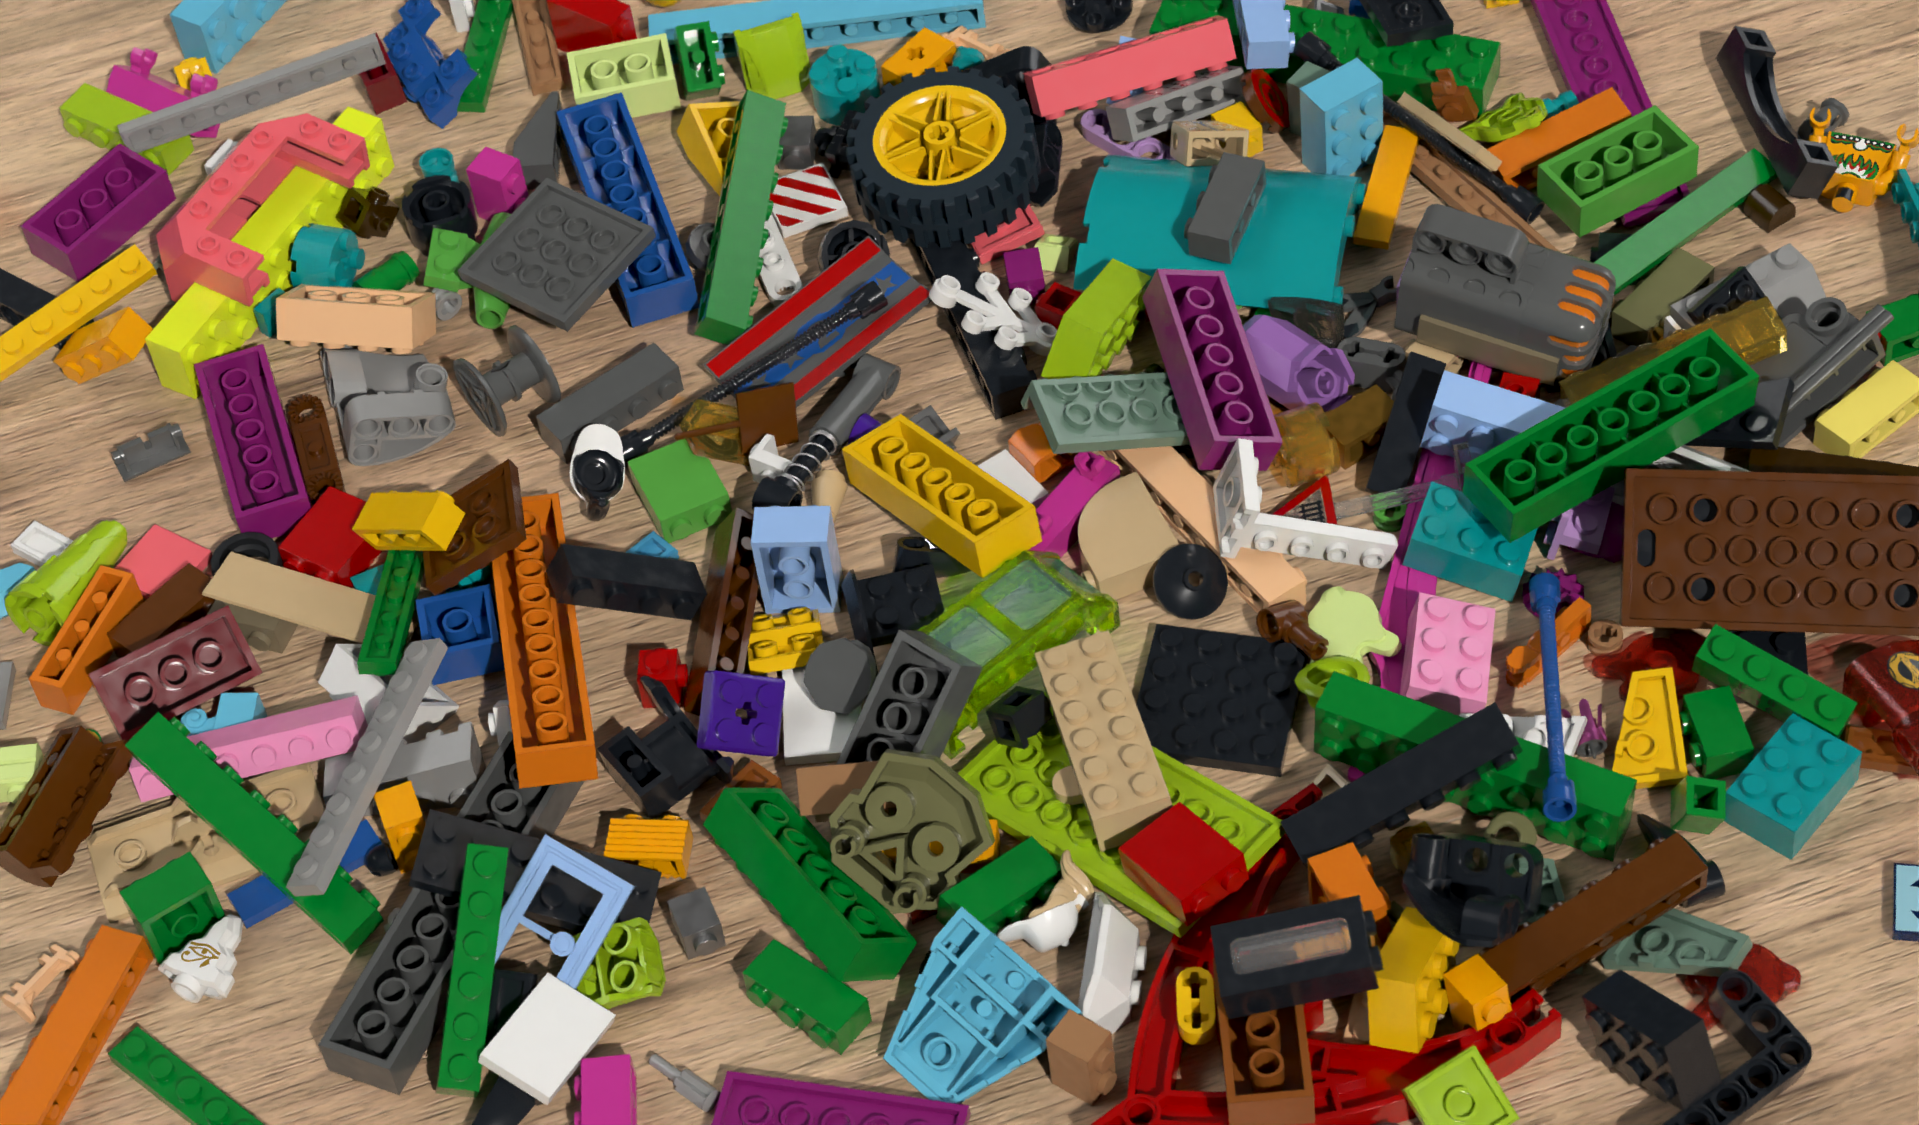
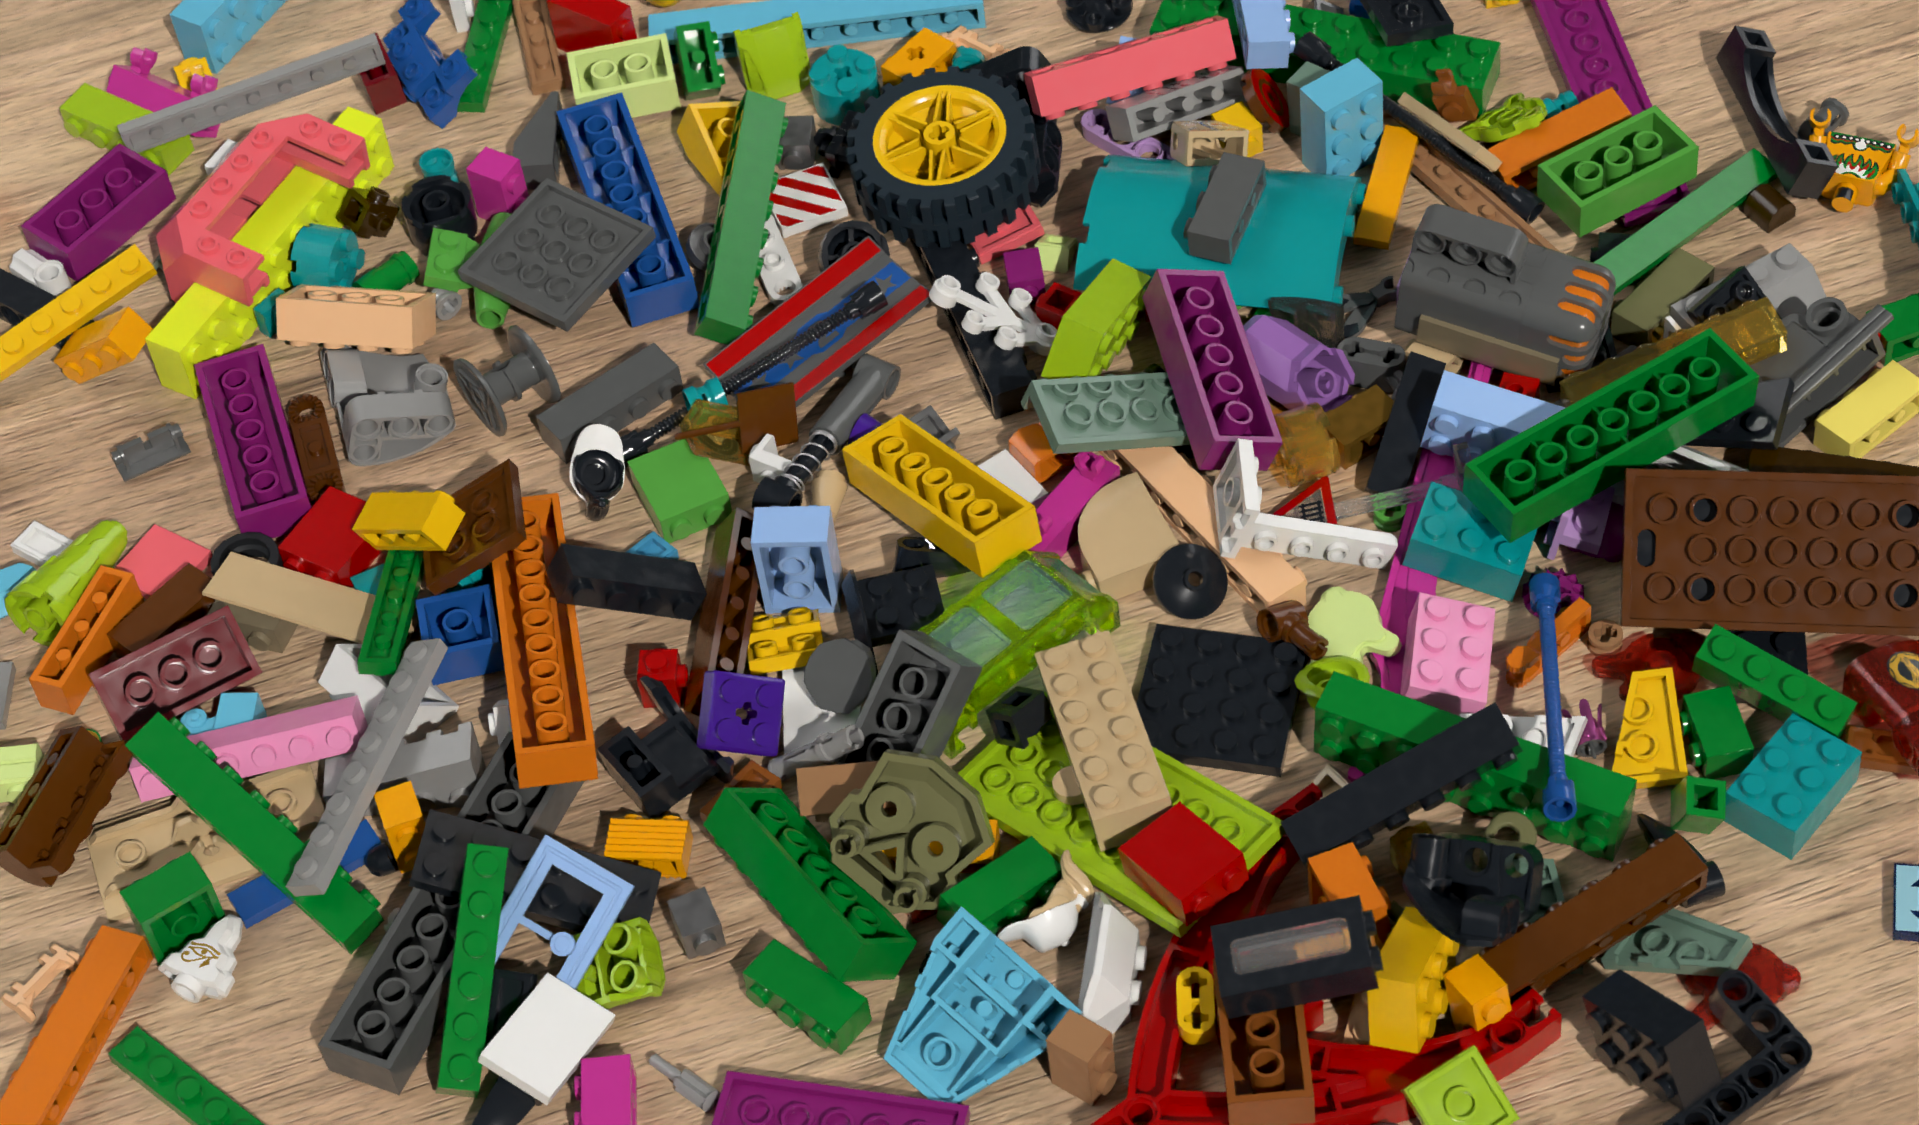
none -> white piece [9,248,72,297]
none -> teal wheel [682,377,729,423]
none -> light grey pin [768,725,864,782]

